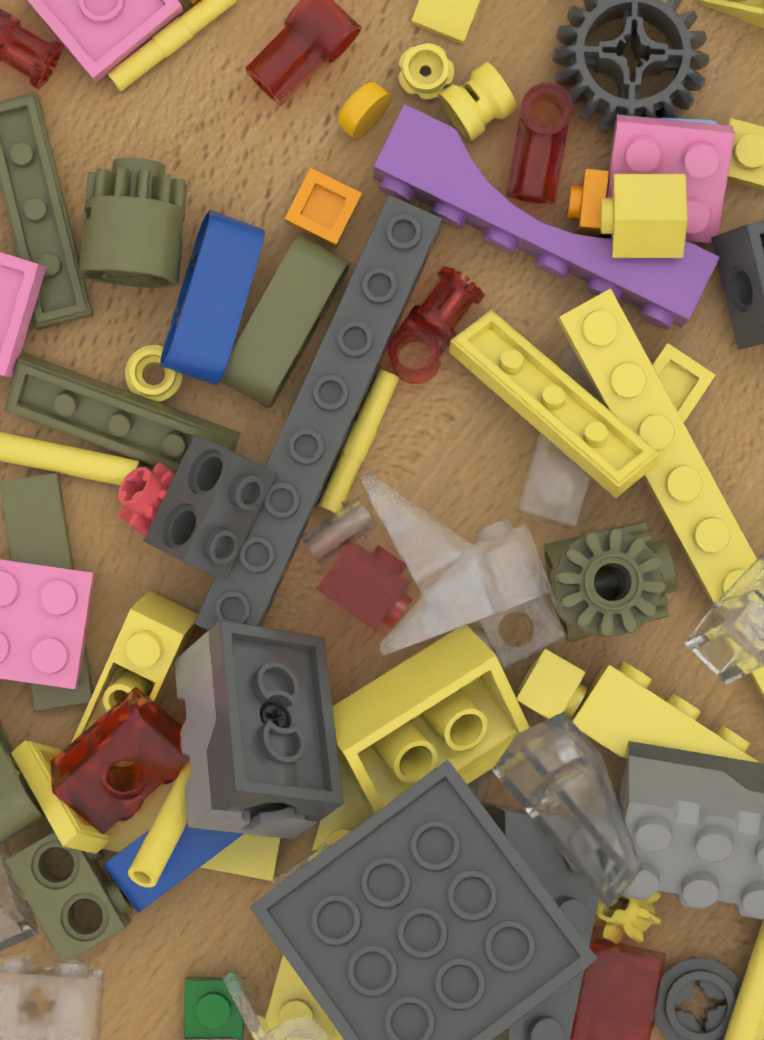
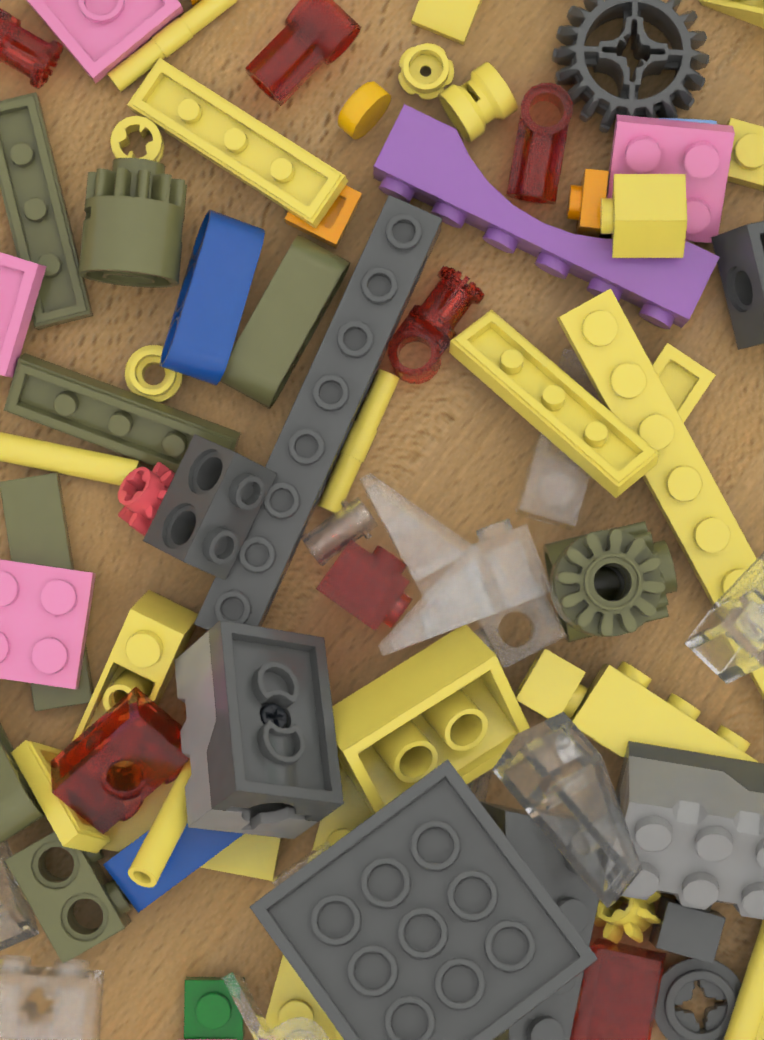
none -> light yellow bush [110,116,165,162]
none -> light yellow tile [127,58,348,229]
none -> dark grey plate [649,895,726,964]

